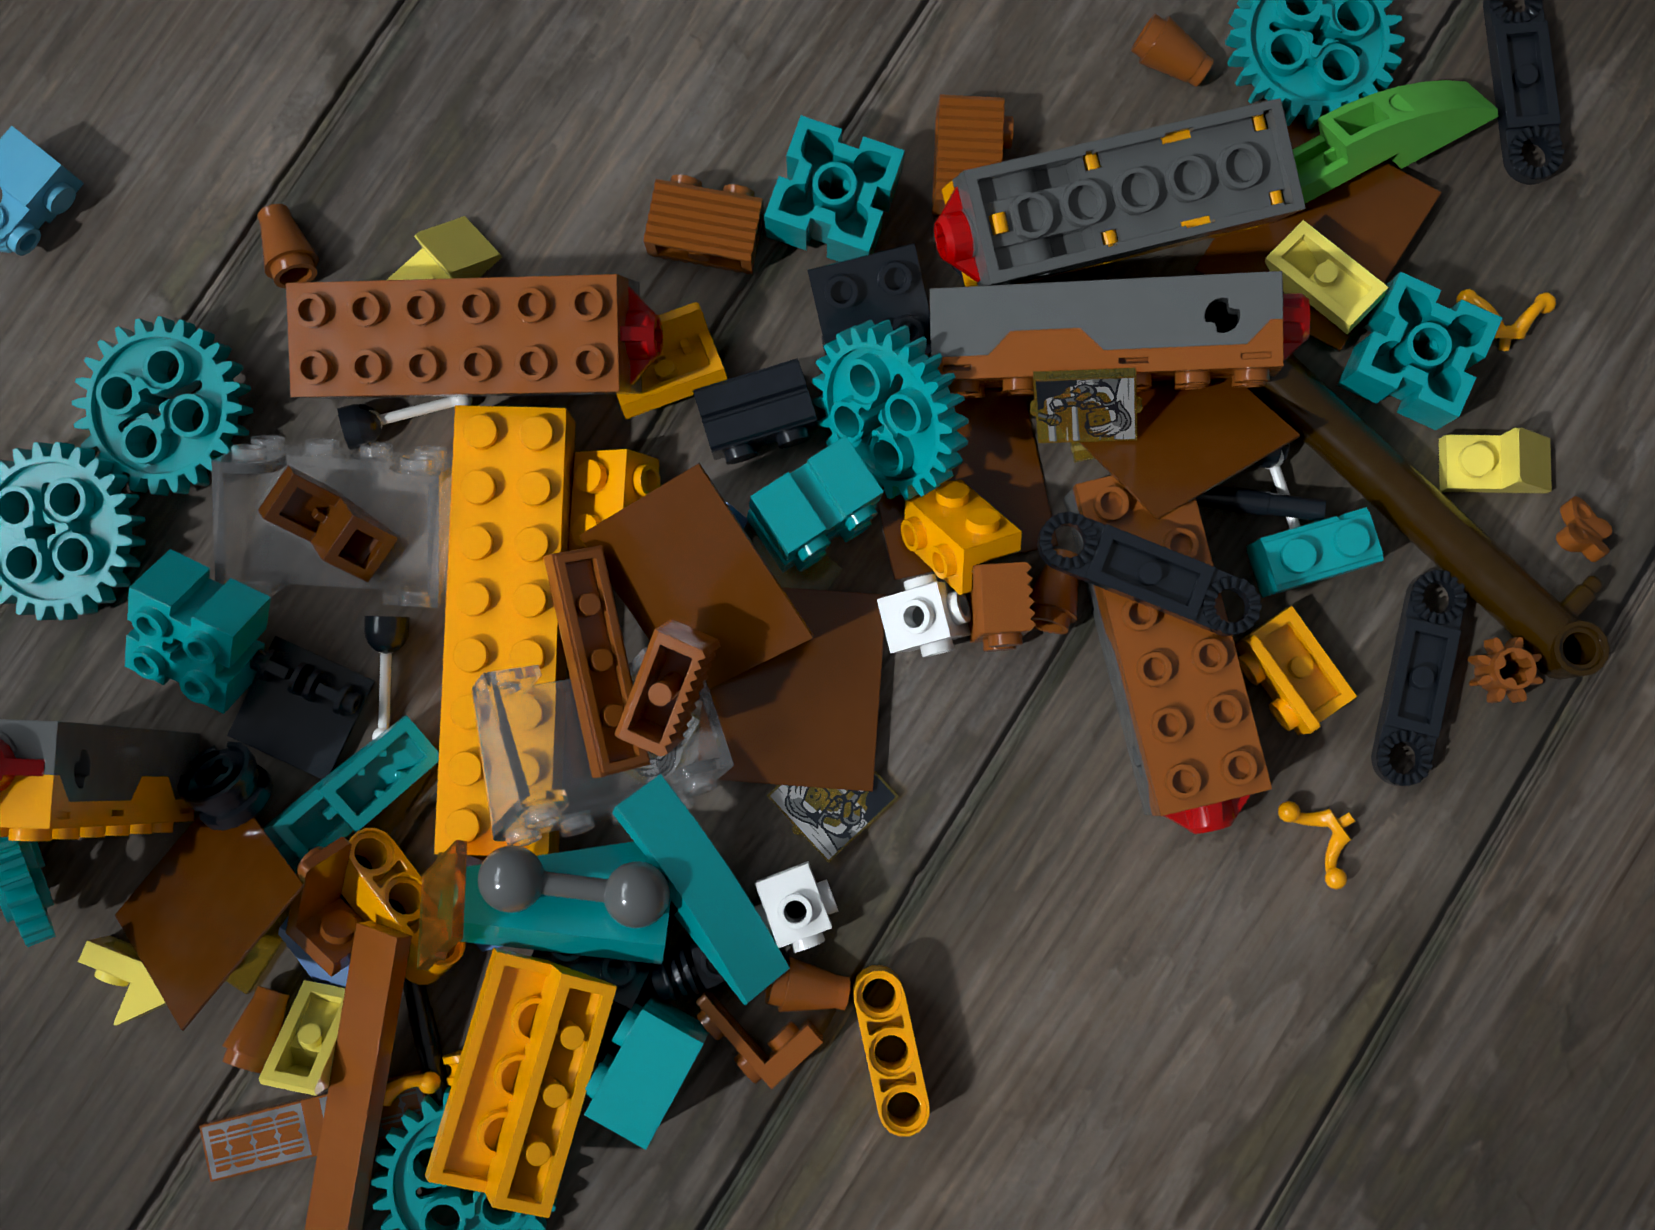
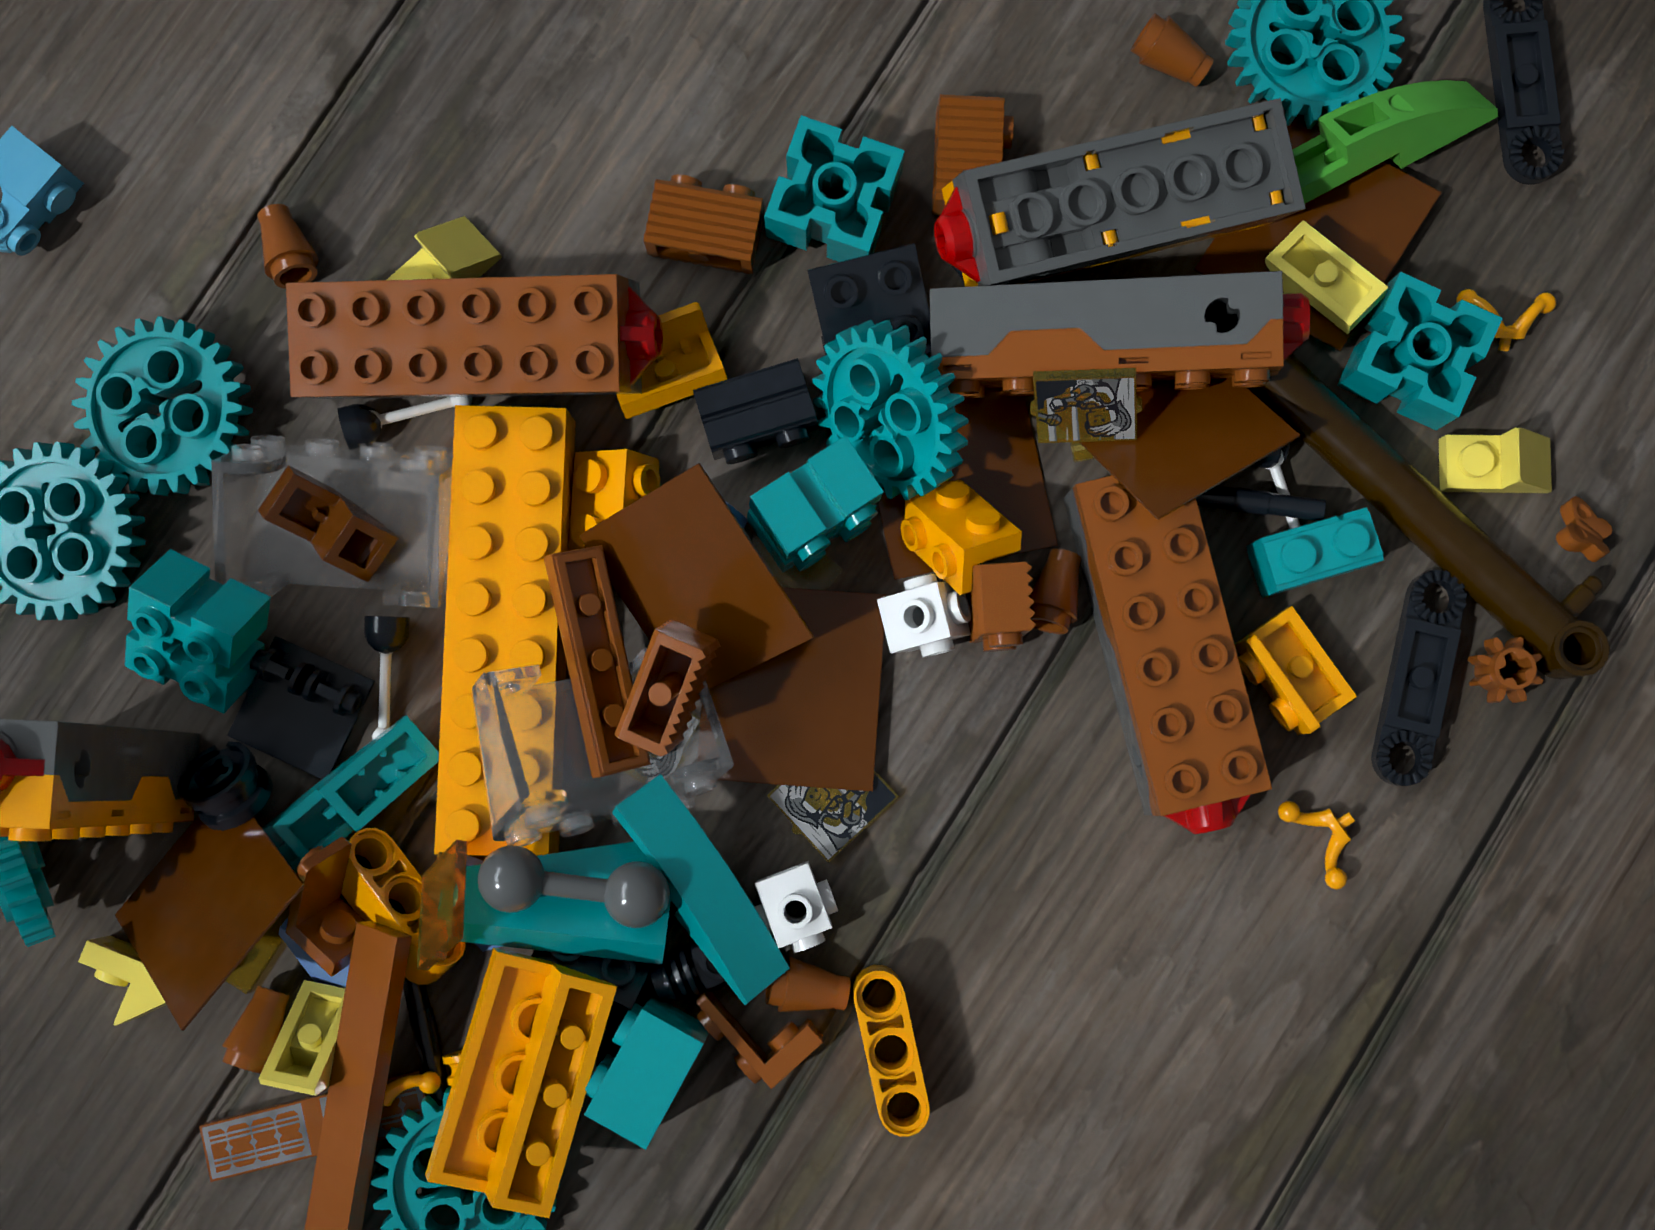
black plate [1037,511,1262,636] -> none

